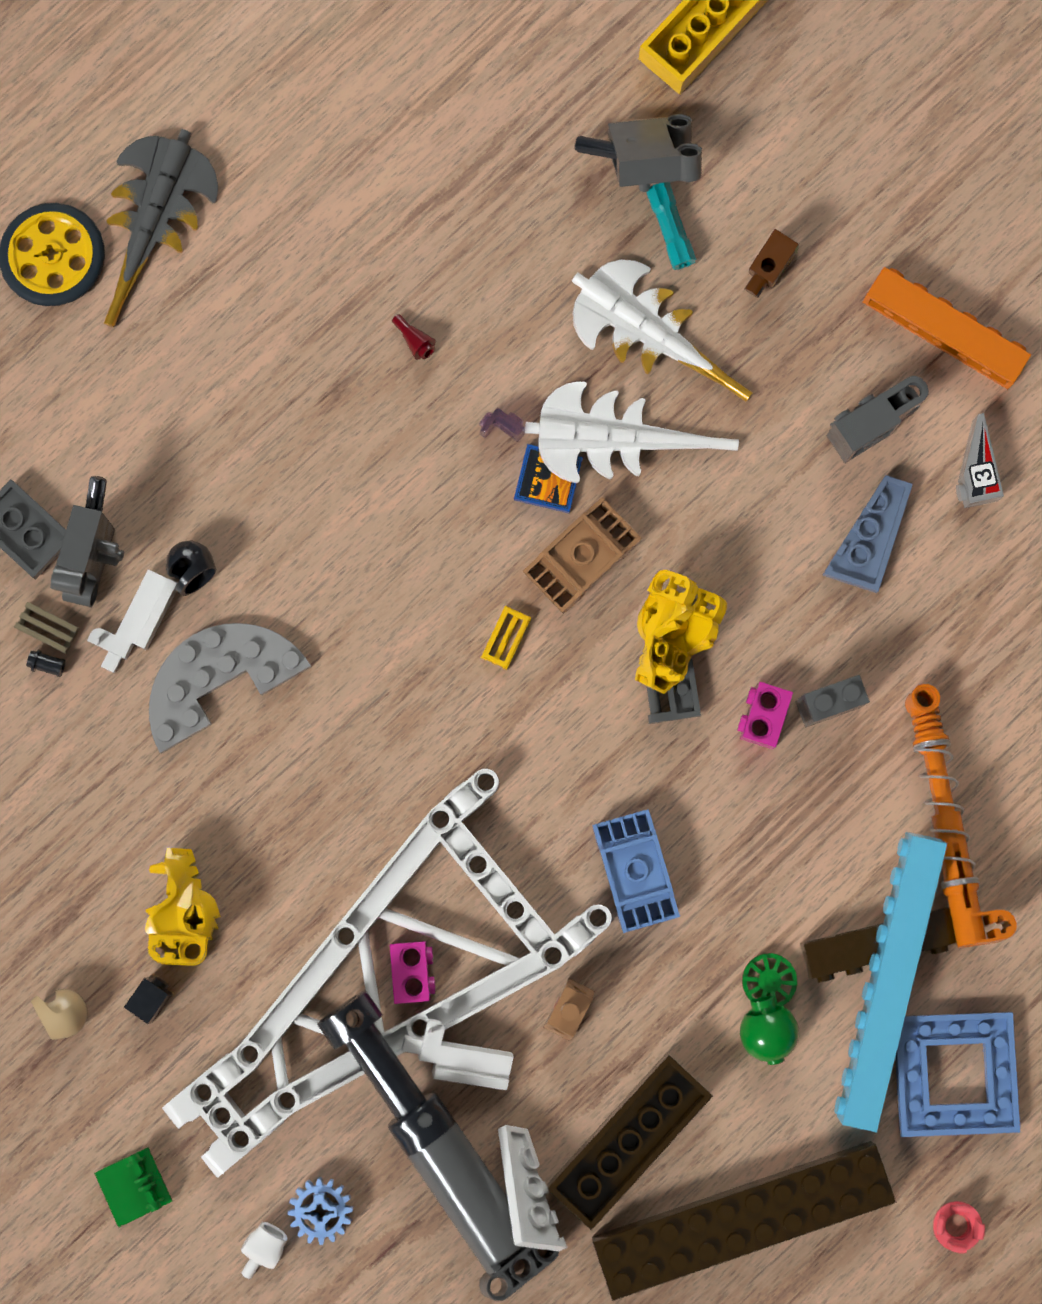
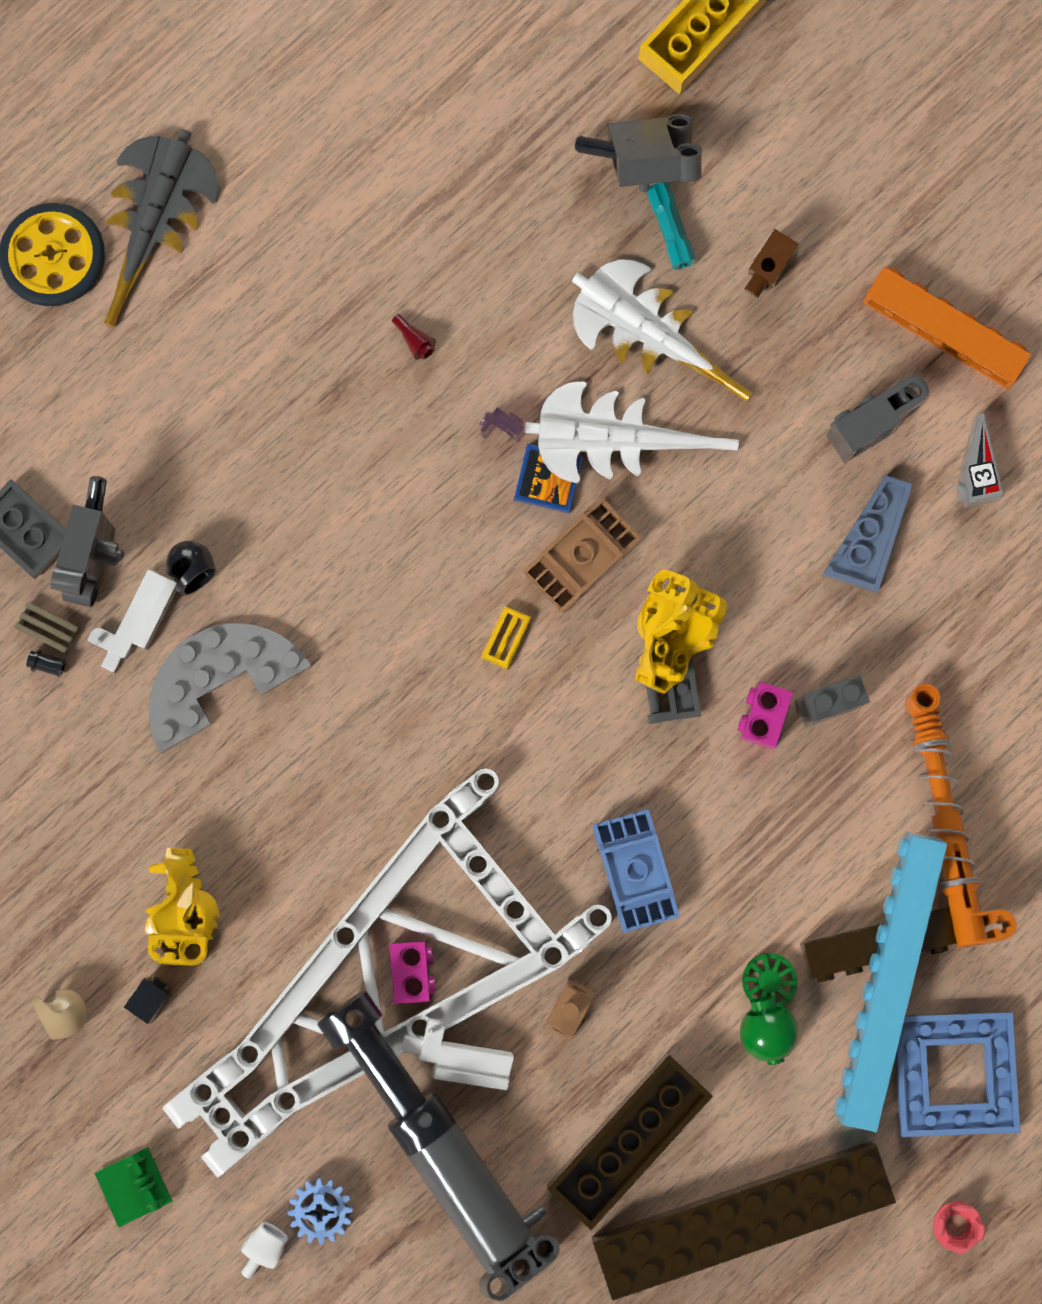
white wing [498,1125,567,1251] -> none

